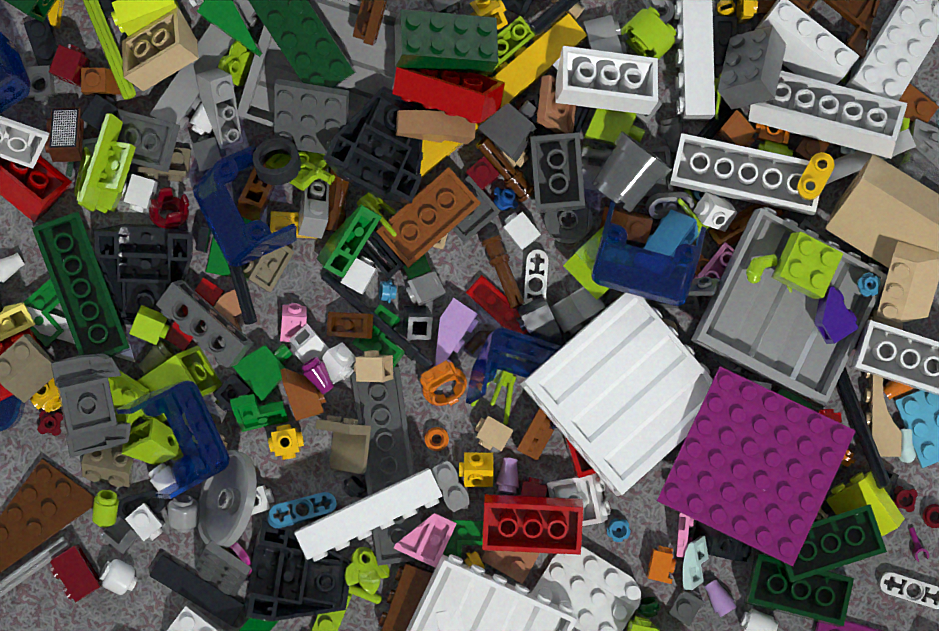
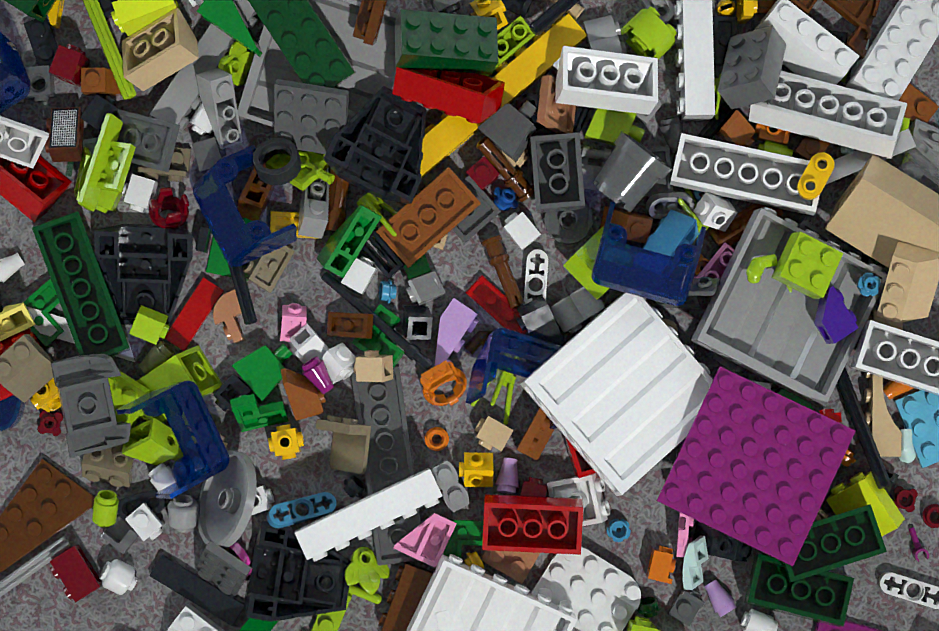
dark grey brick [156,280,254,368] -> none
medium nougat slope [396,110,476,144] -> none

